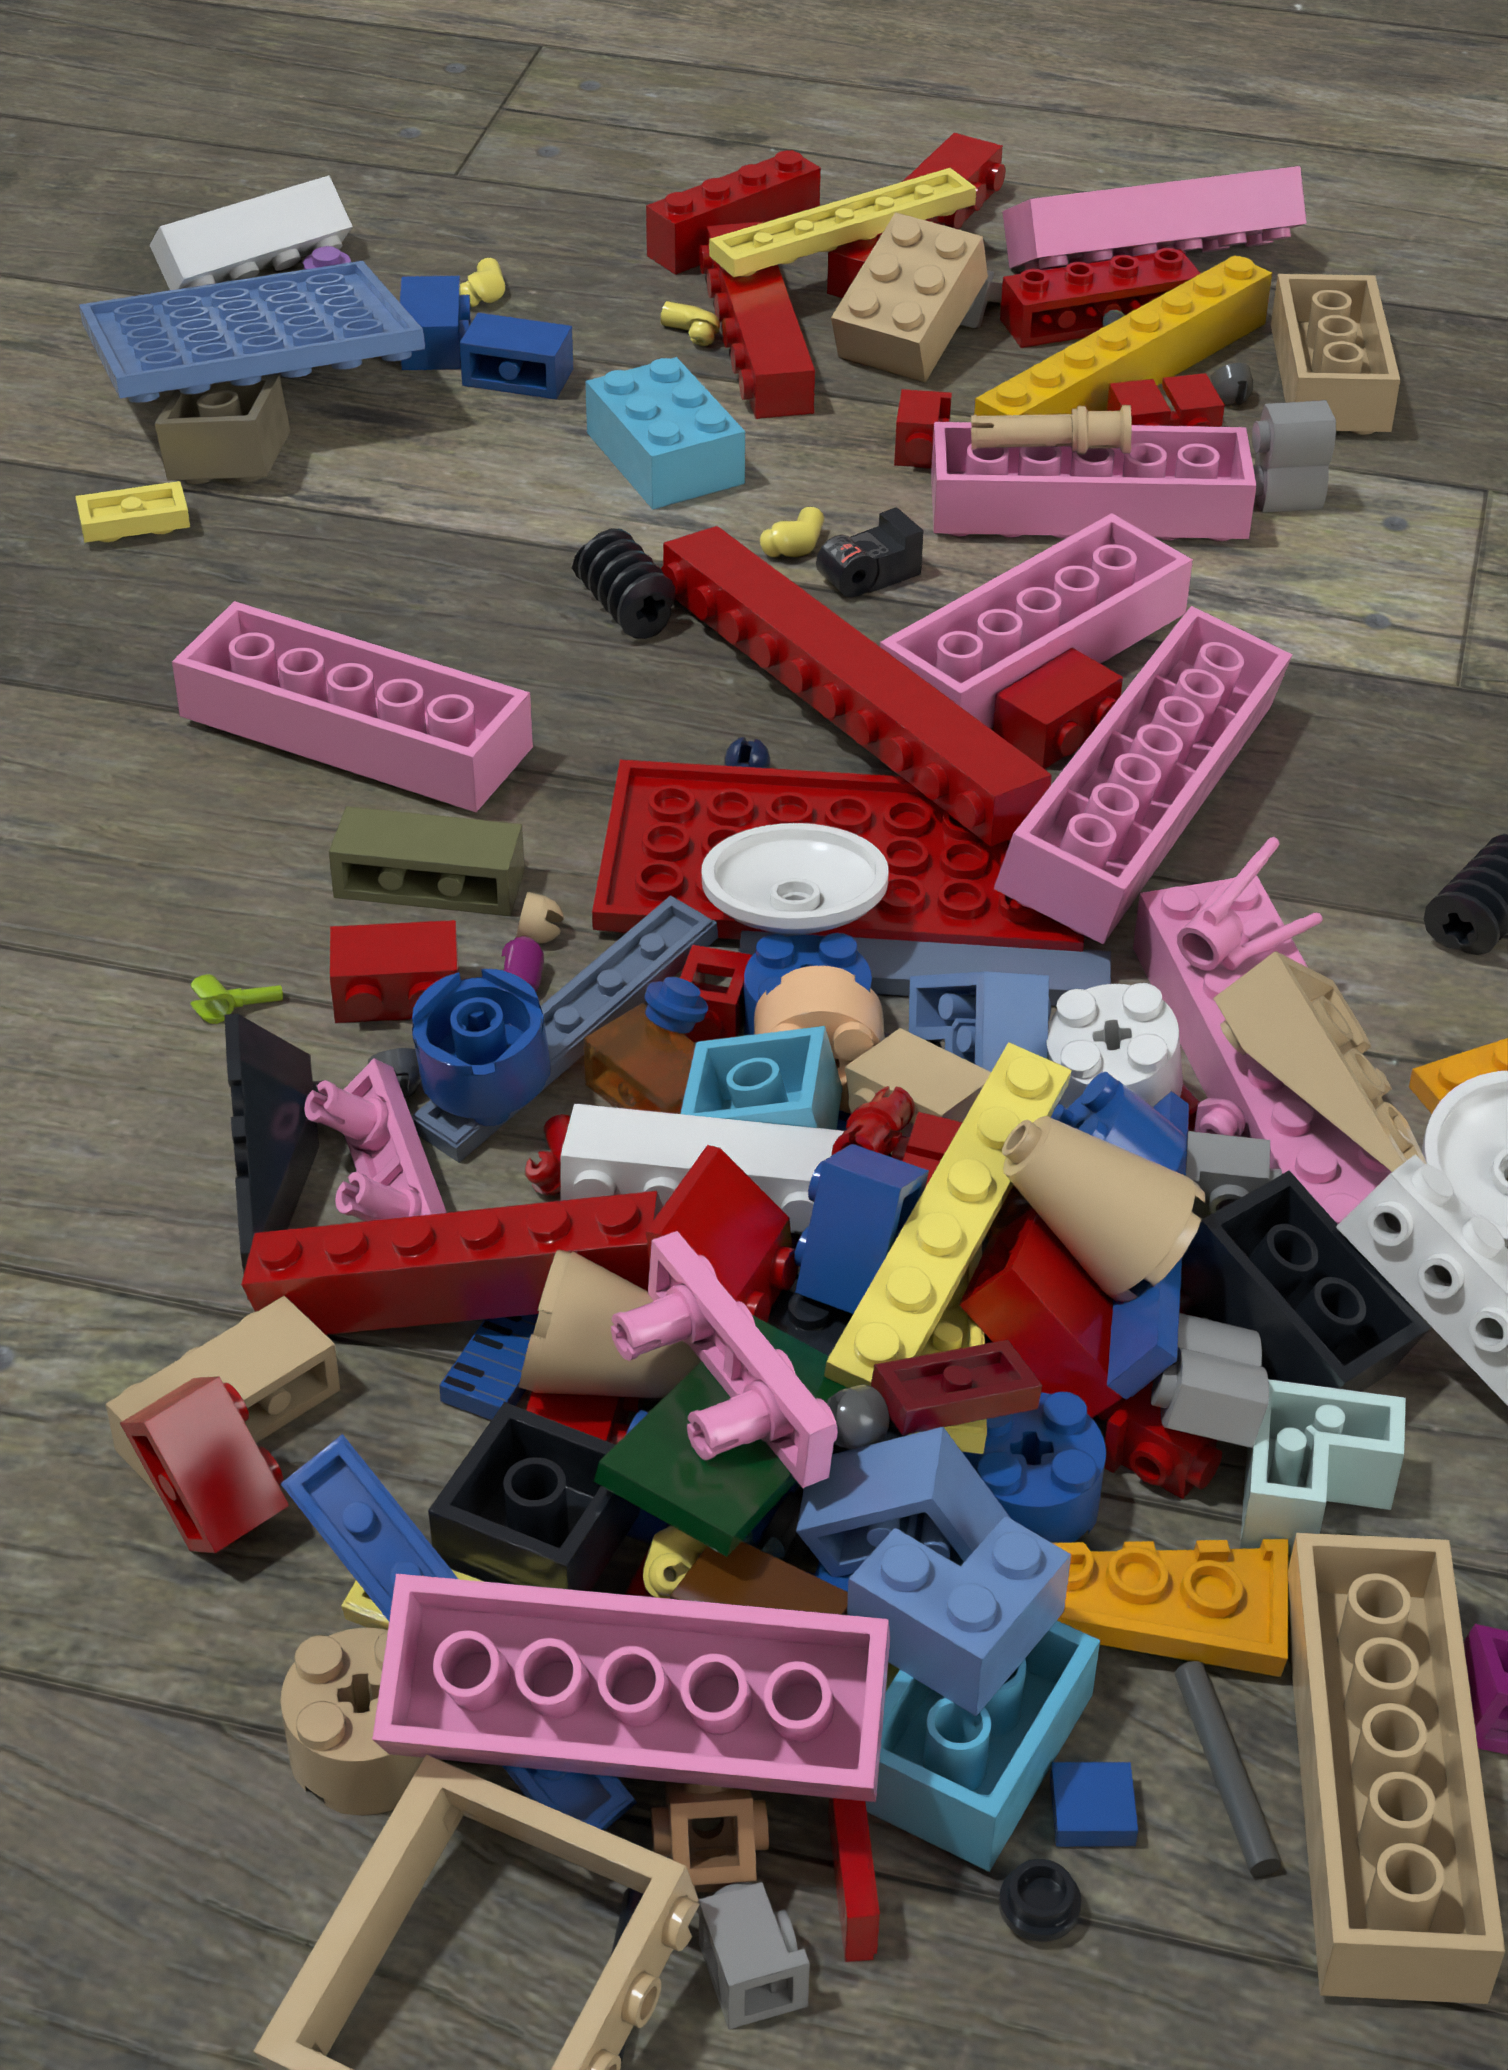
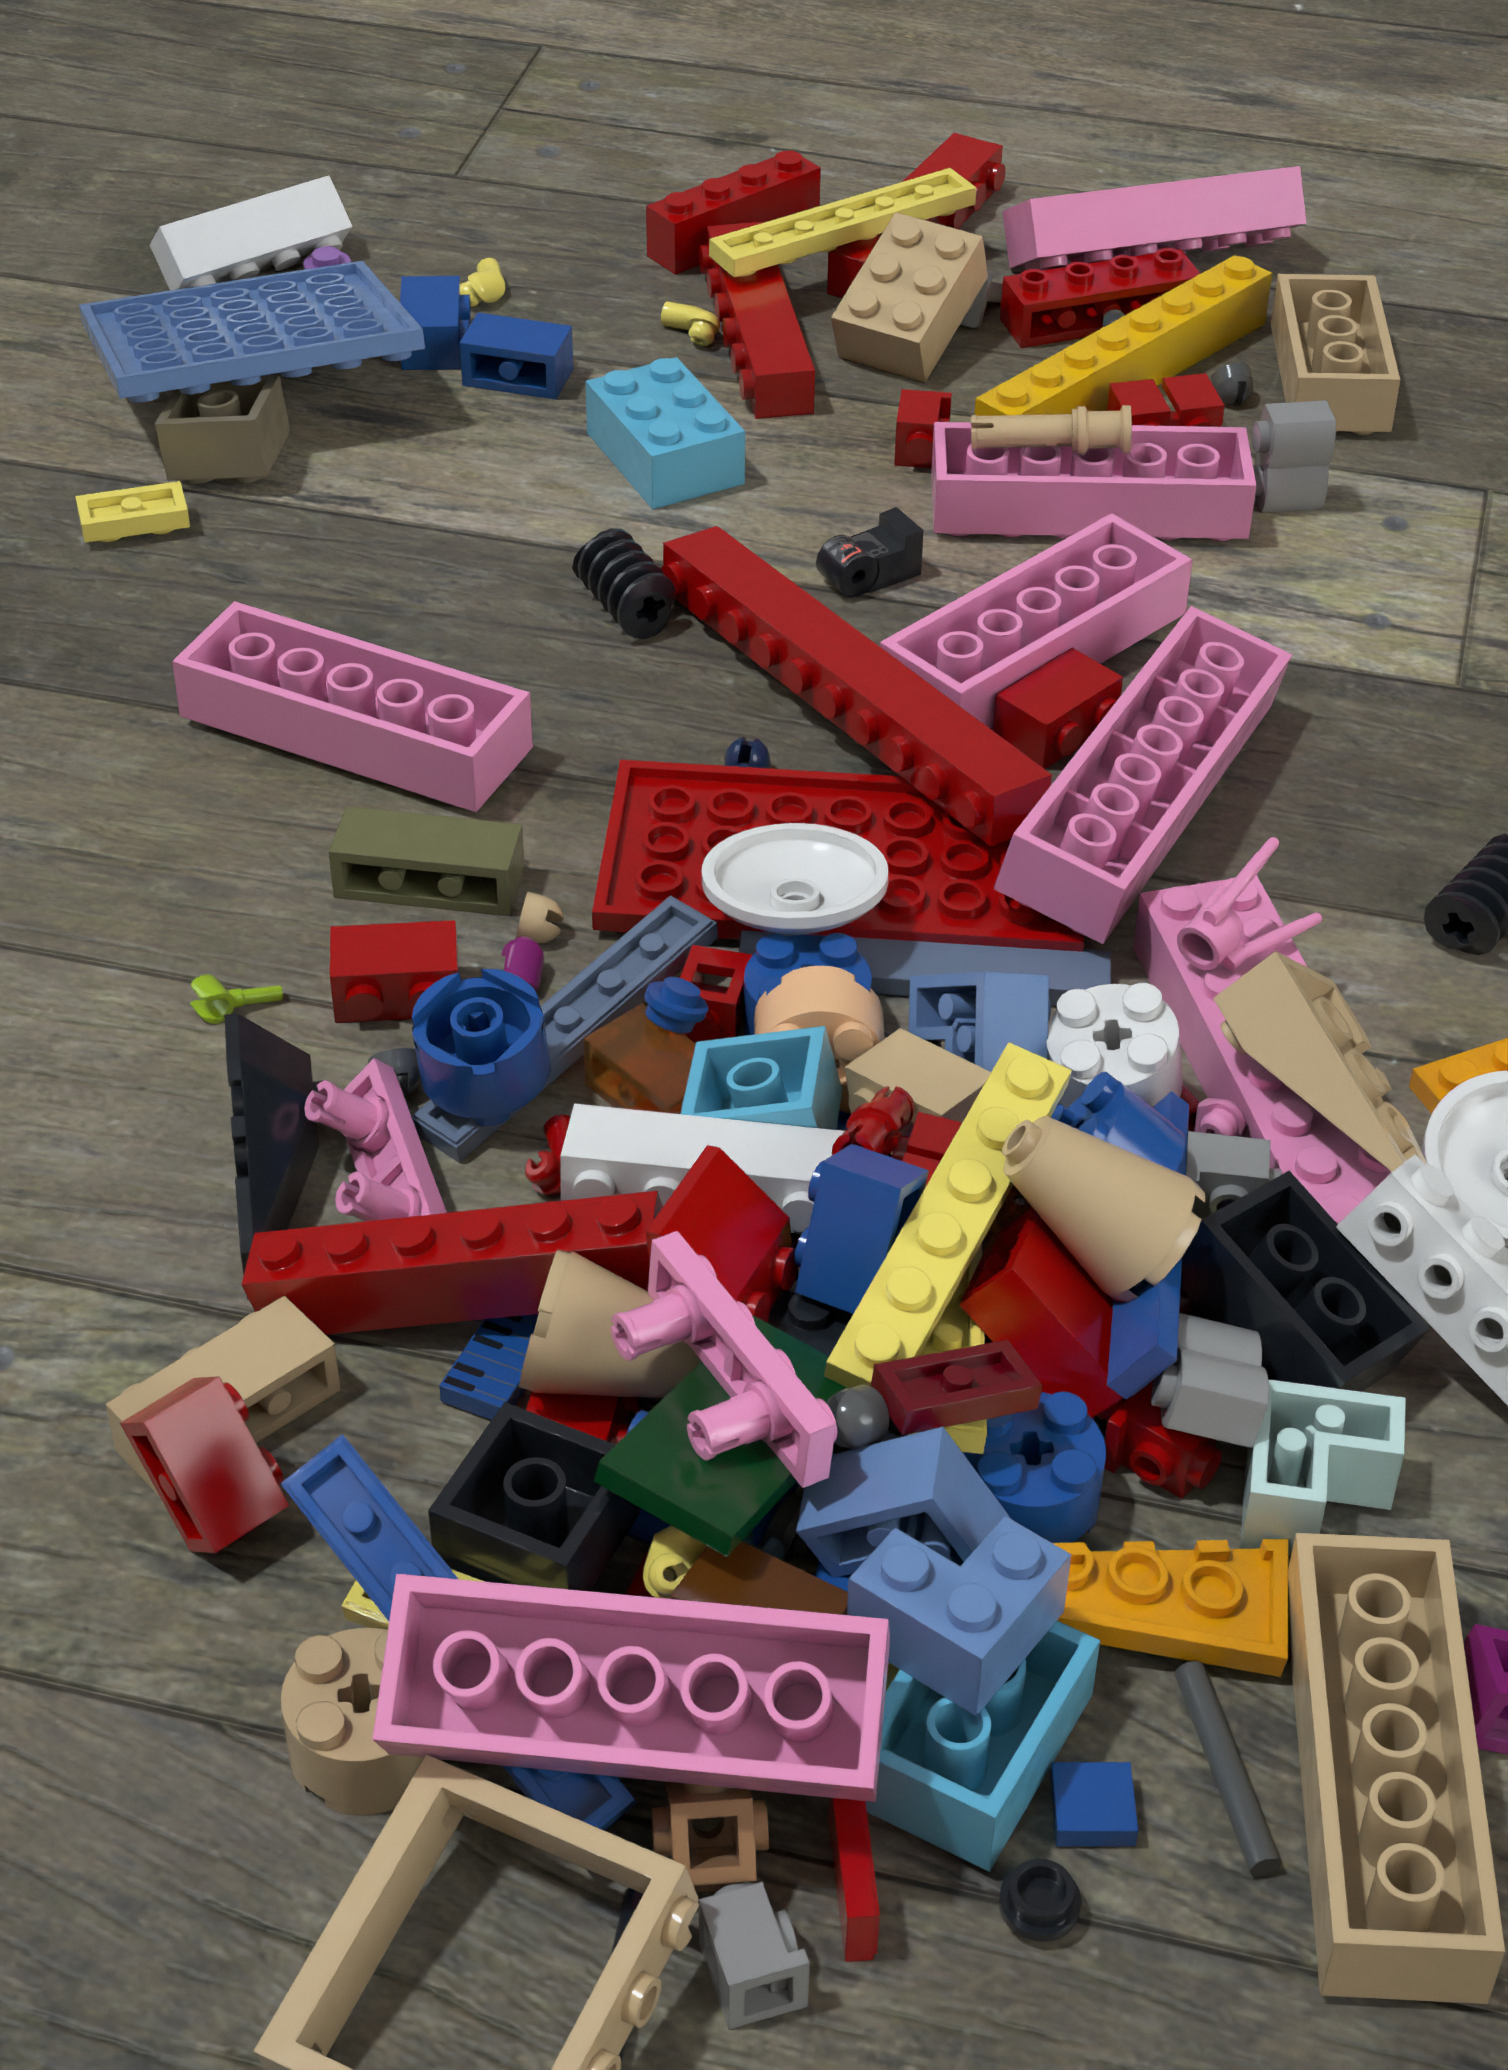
light yellow arm [760,507,824,557] -> none

